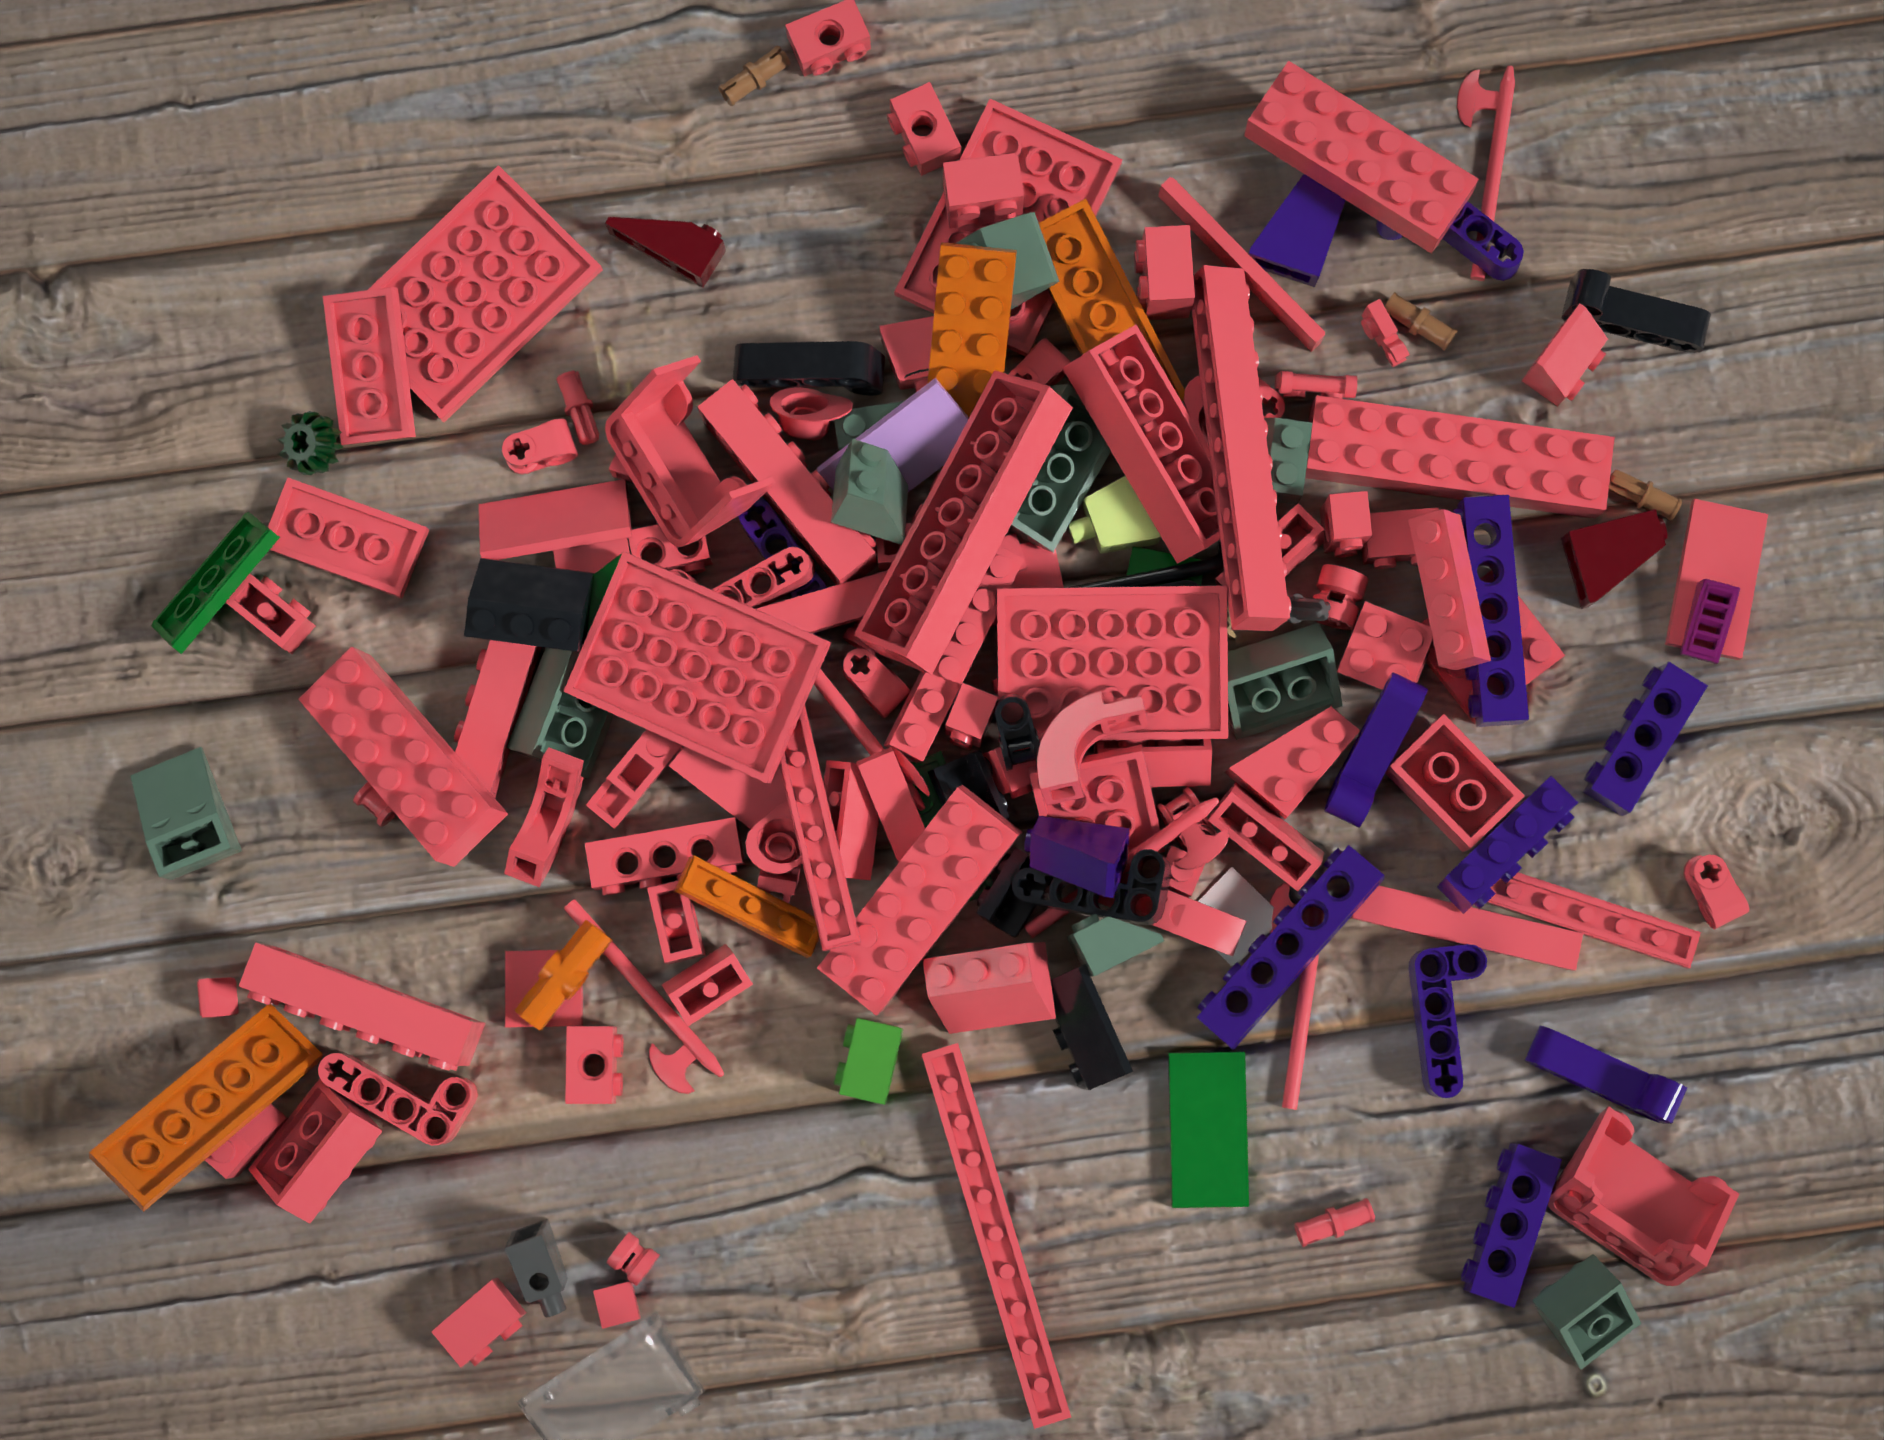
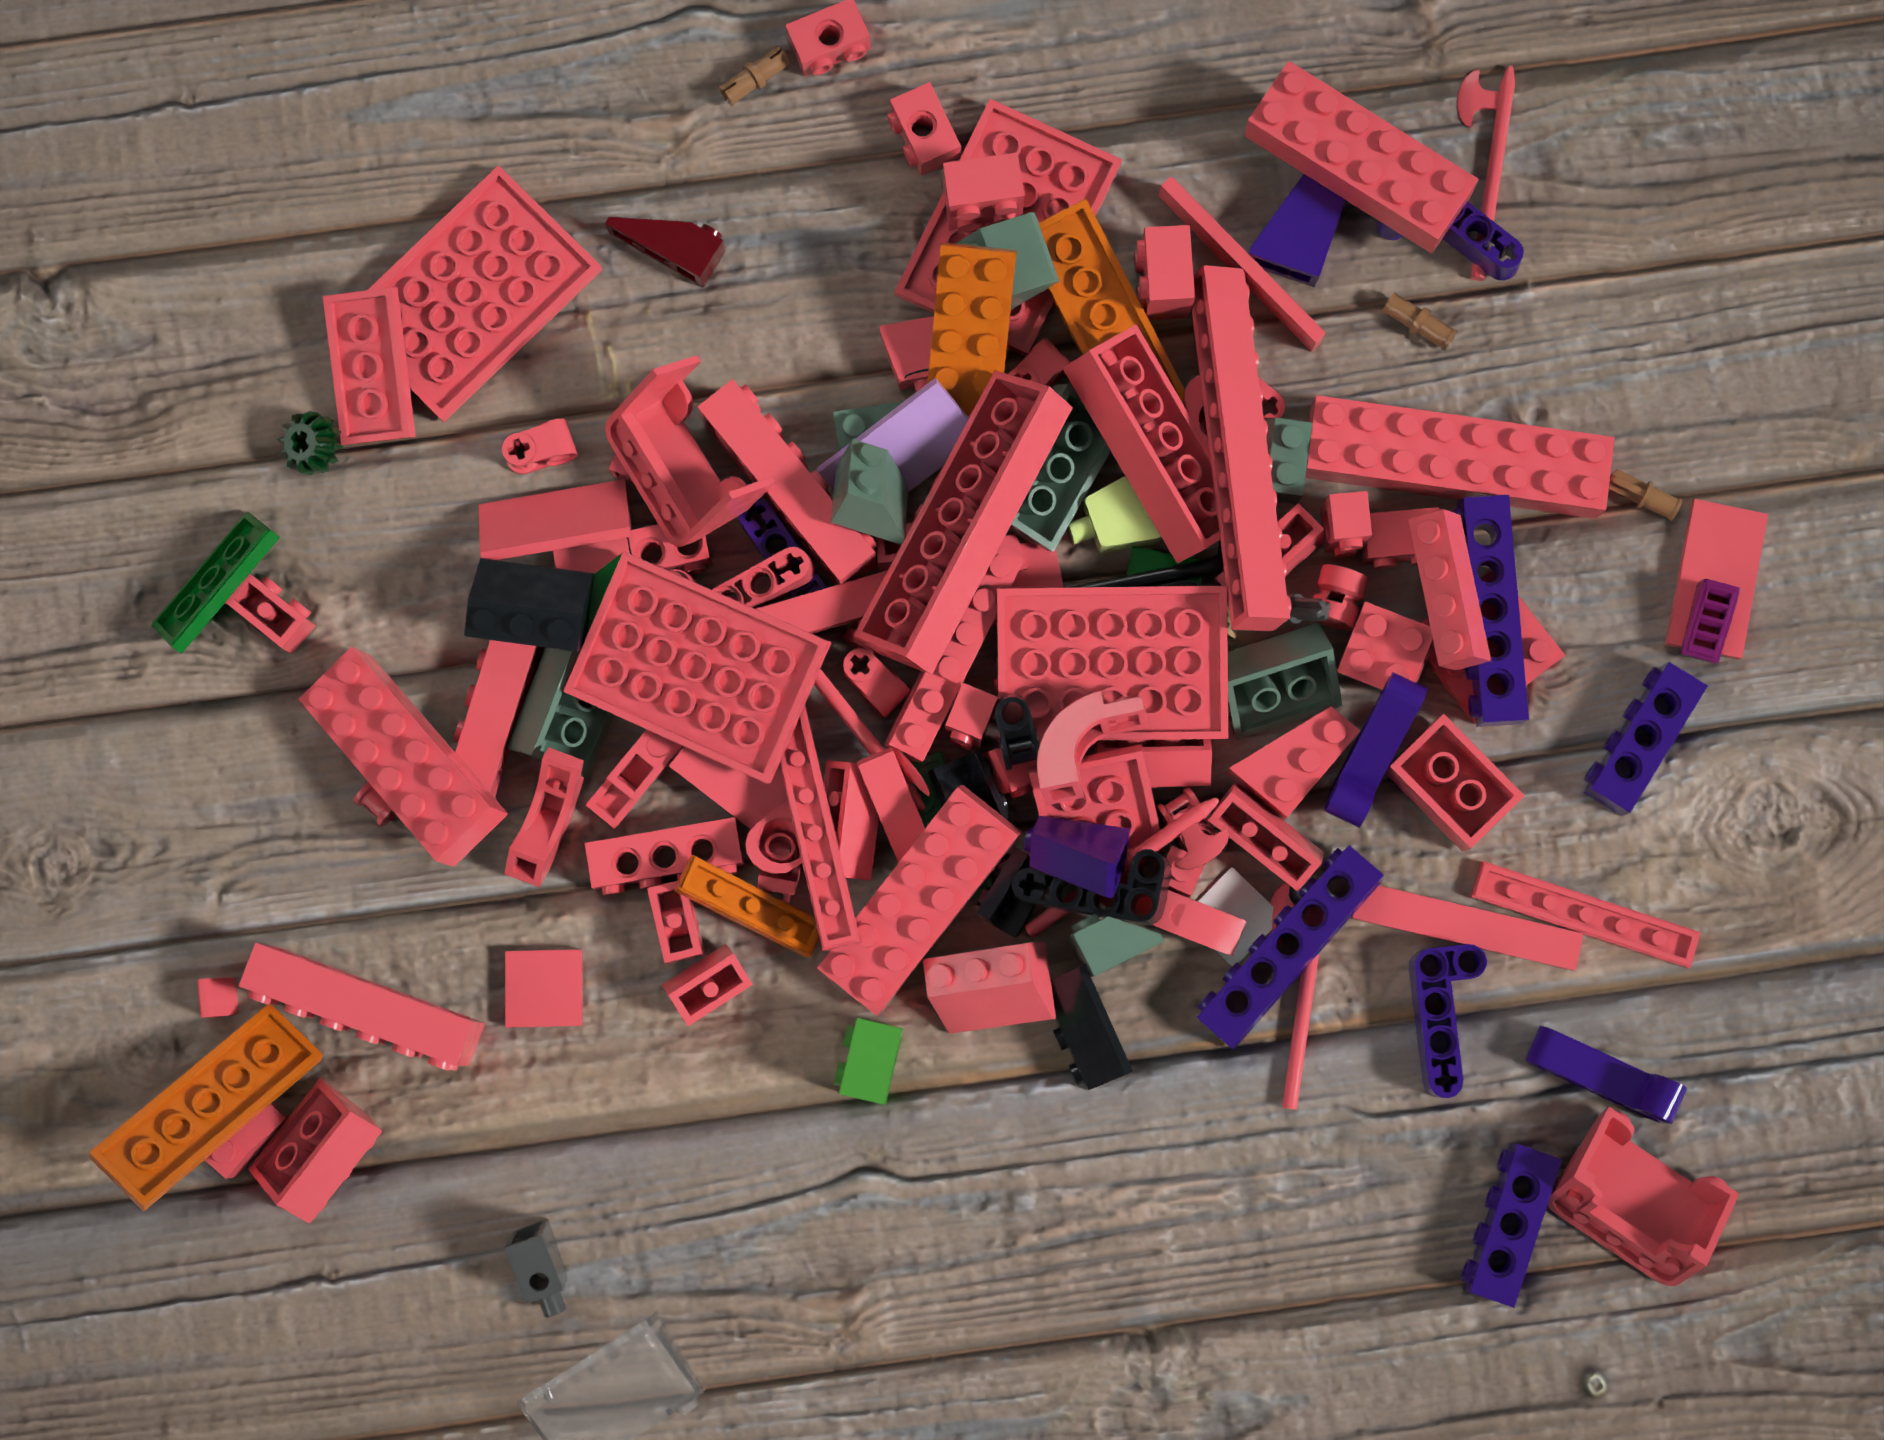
sand green slope [130,747,242,880] -> none
coral plate [268,477,429,599] -> none
coral beam [318,1053,478,1146] -> none
coral brick [431,1277,527,1368] -> none
orange piece [514,920,613,1031] -> none
coral axle [556,371,599,445] -> none
coral piece [564,899,724,1094] -> none
coral brick [565,1026,624,1104] -> none
coral tile [593,1281,641,1329] -> none
coral wheel [606,1232,660,1286] -> none
black beam [733,341,885,396] -> none
coral piece [770,387,853,441] -> none
coral plate [922,1043,1071,1429] -> none
green tile [1168,1052,1249,1208] -> none
coral plate [1274,371,1357,399] -> none
coral pin [1294,1198,1375,1247] -> none
coral plate [1361,299,1410,367] -> none
dark purple brick [1437,776,1579,914] -> none
coral slope [1522,303,1608,407] -> none
sand green slope [1532,1254,1642,1370] -> none
dark red slope [1561,509,1668,609] -> none
black beam [1562,269,1711,353] -> none
coral piece [1683,854,1749,930] -> none

